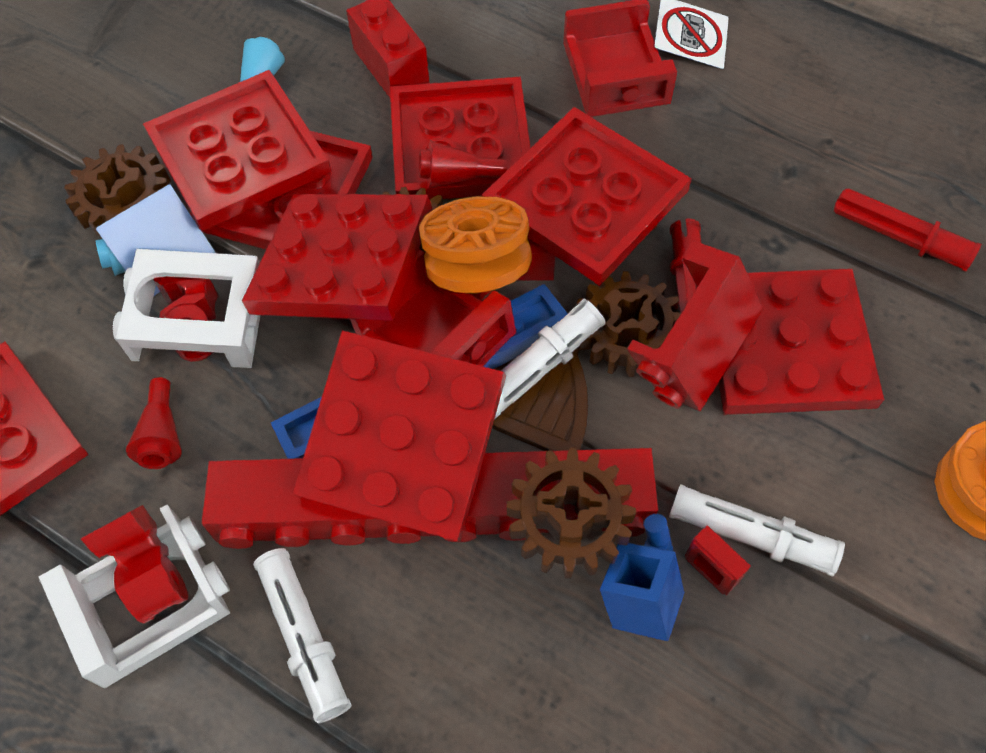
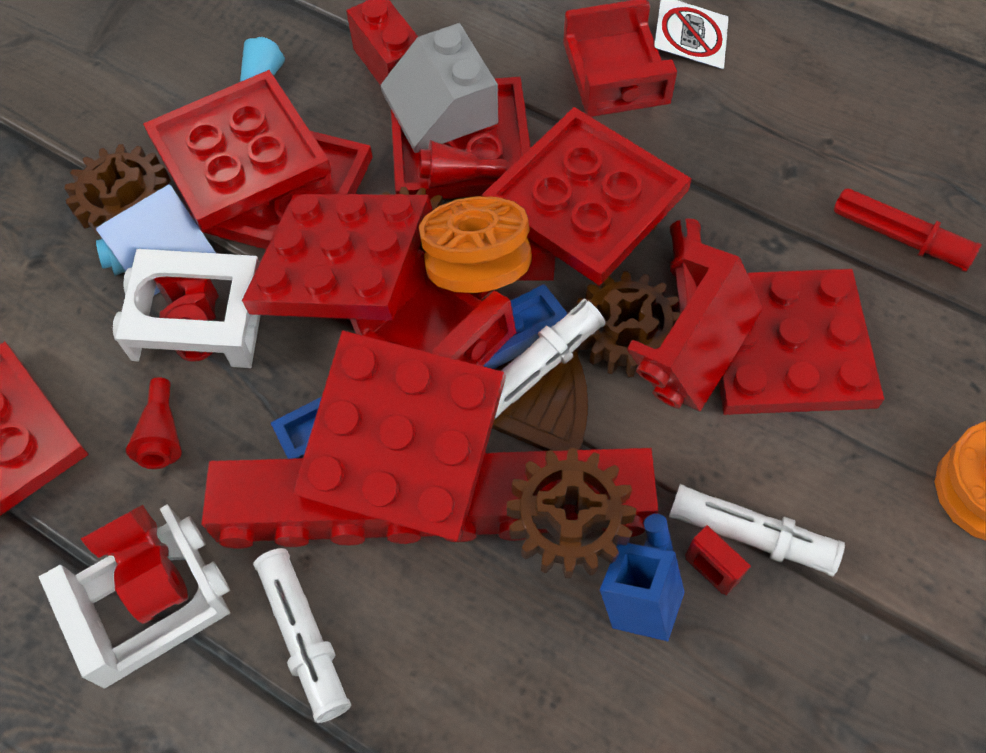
none -> light grey slope [381,23,498,153]

